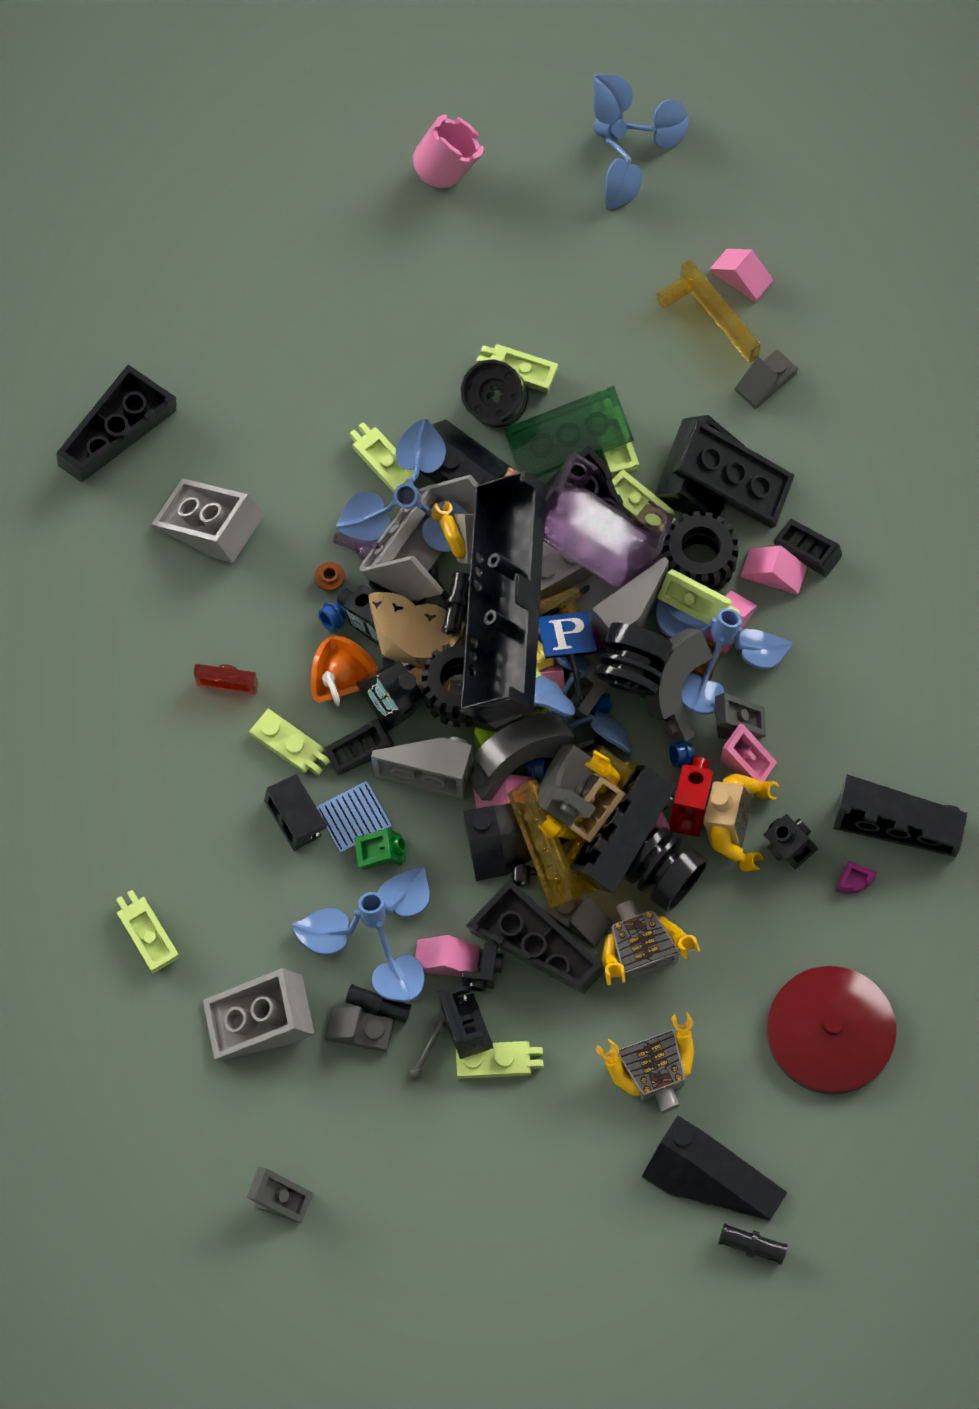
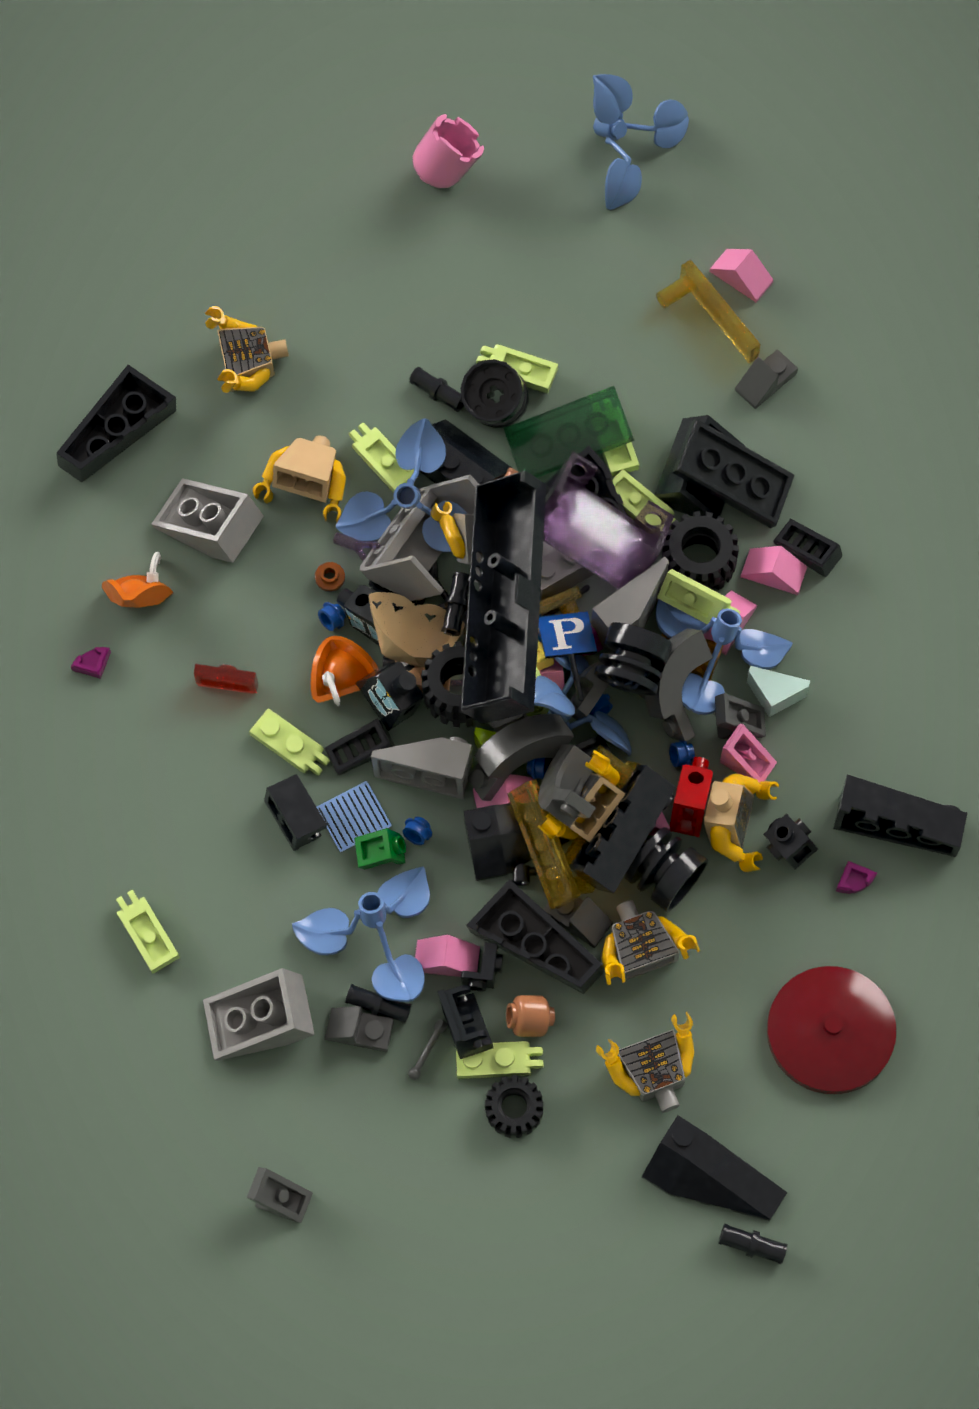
none -> magenta tile [71,647,111,679]
none -> orange hat [102,552,173,608]
none -> torso [205,306,289,393]
none -> tan torso [253,435,346,524]
none -> blue plate [402,817,432,845]
none -> black pin [409,367,464,412]
none -> black tyre [485,1075,543,1138]
none -> nougat head [506,995,555,1037]
none -> light aqua slope [747,666,810,717]

